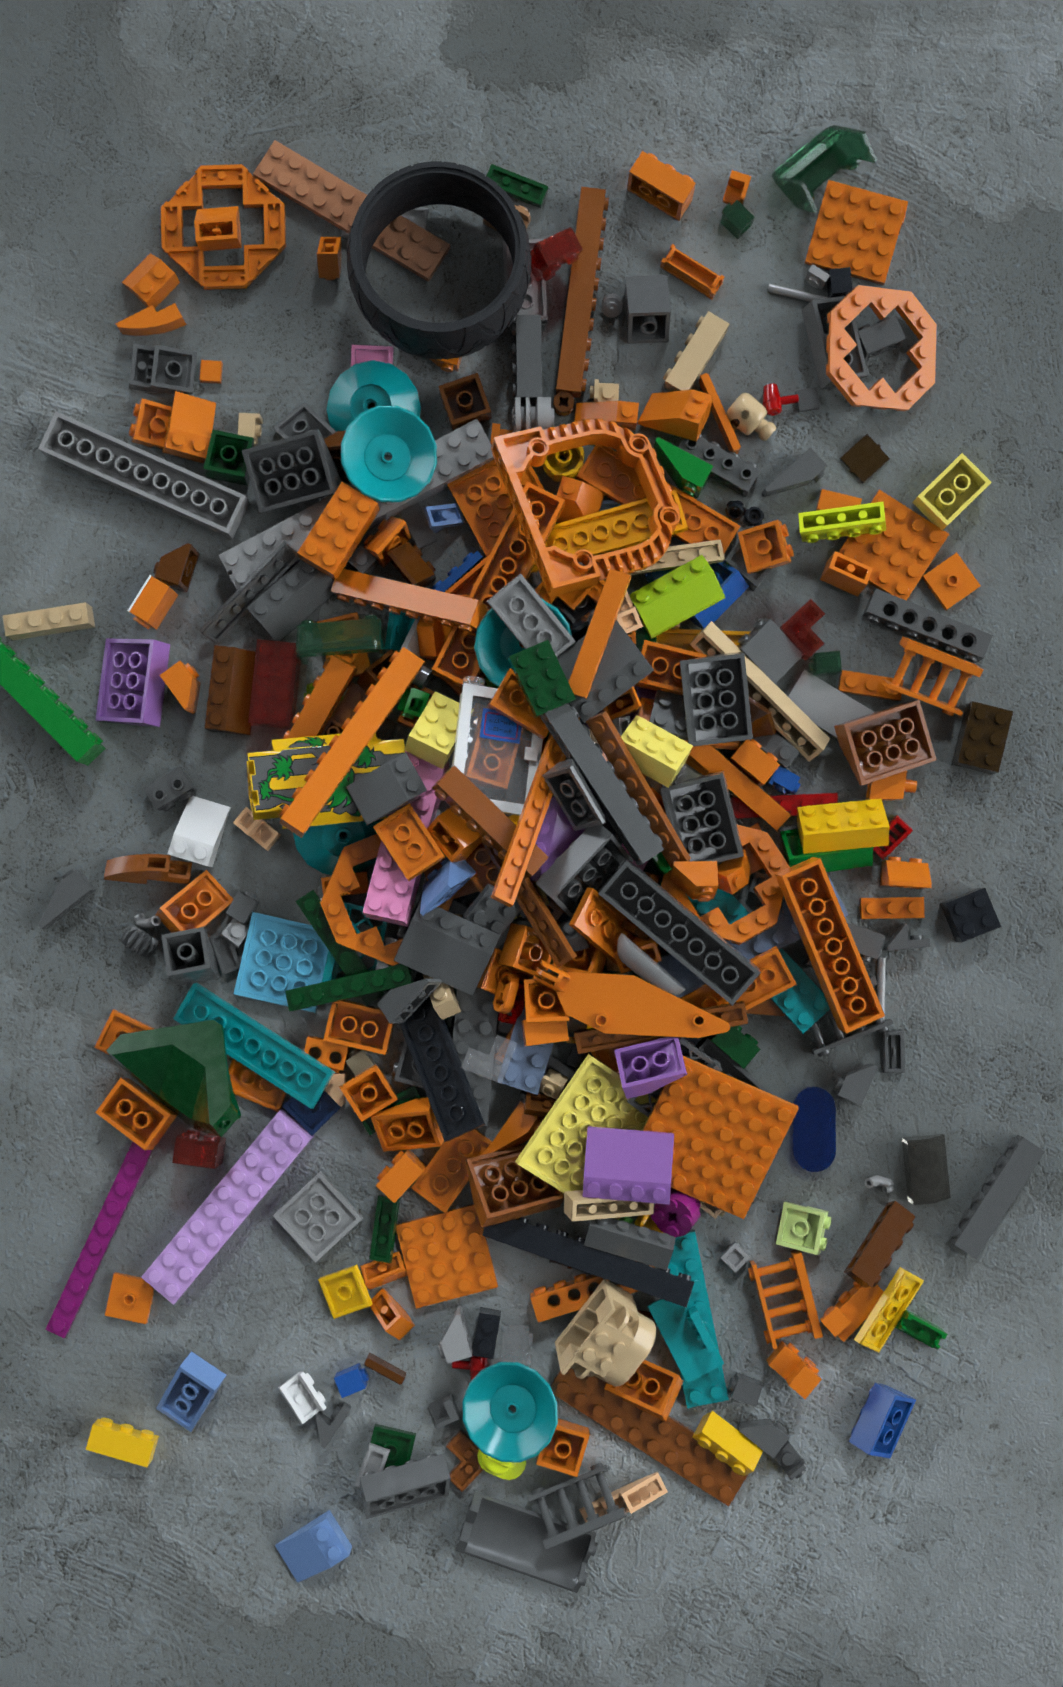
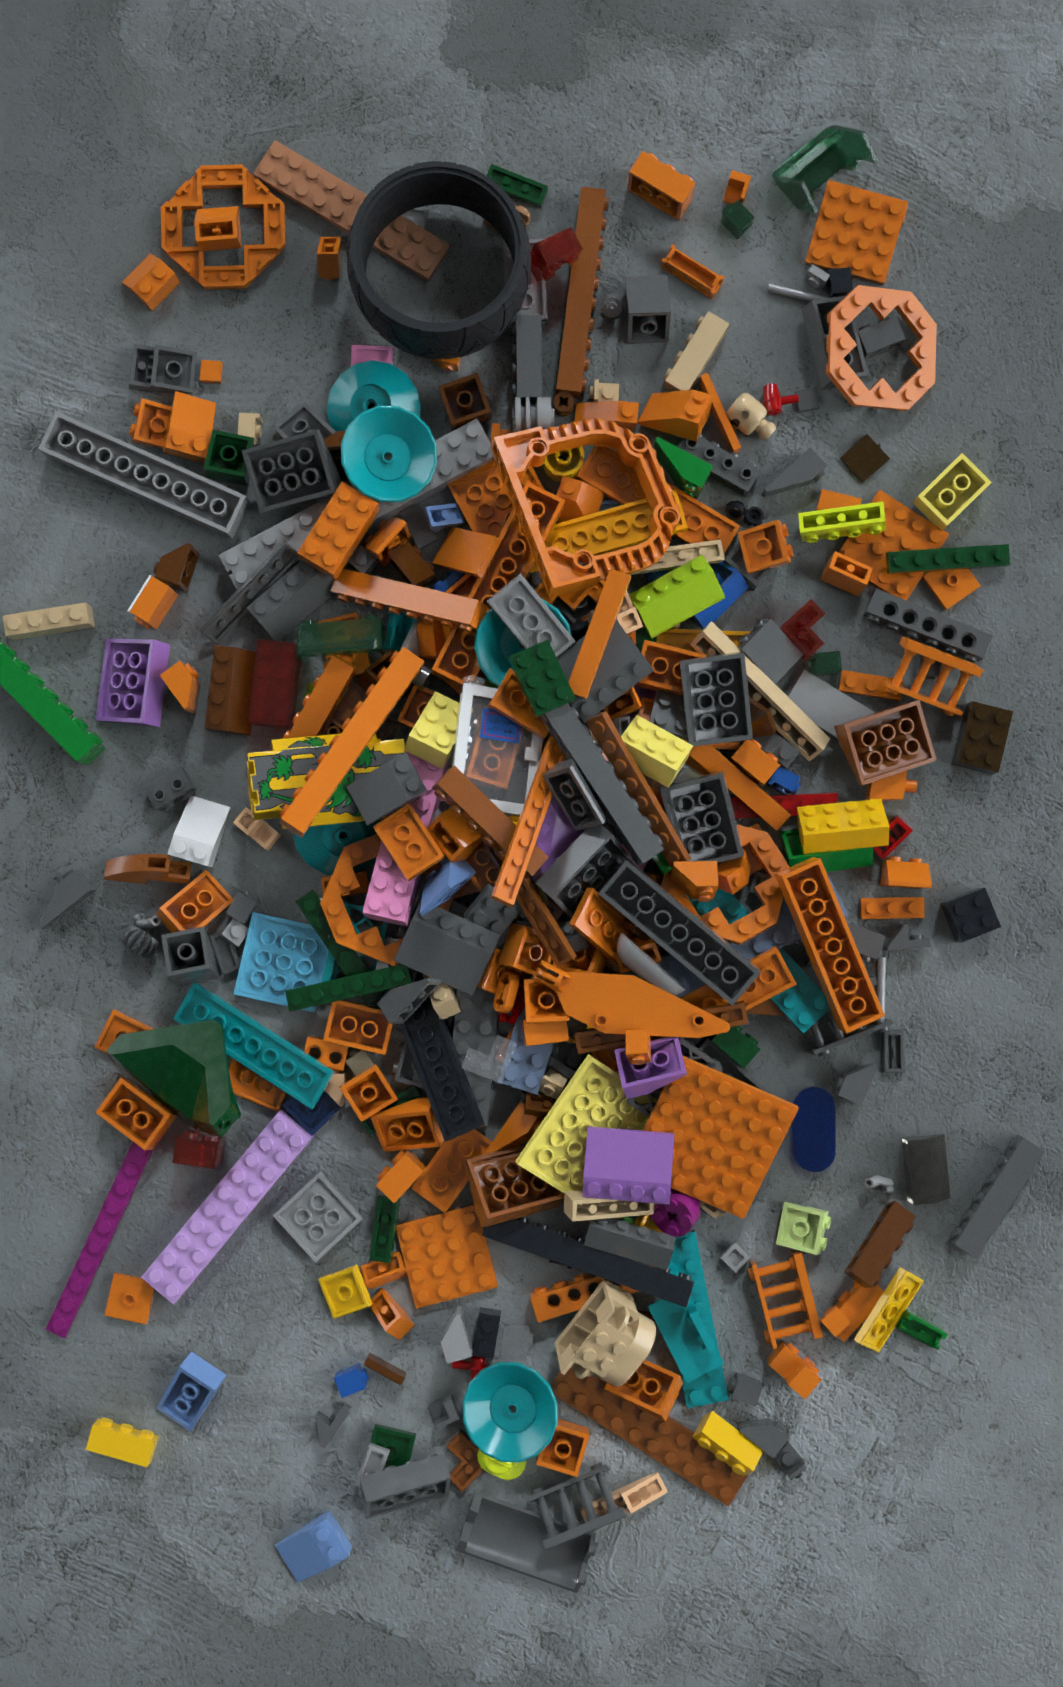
orange slope [116,303,187,336] -> none
white bracket [278,1372,326,1424] -> none
green brick [398,686,430,719] -> none
blue slope [849,1383,916,1458] -> none
none -> orange tile [432,527,502,578]
none -> orange brick [626,1029,651,1065]
none -> dark green plate [886,544,1011,574]

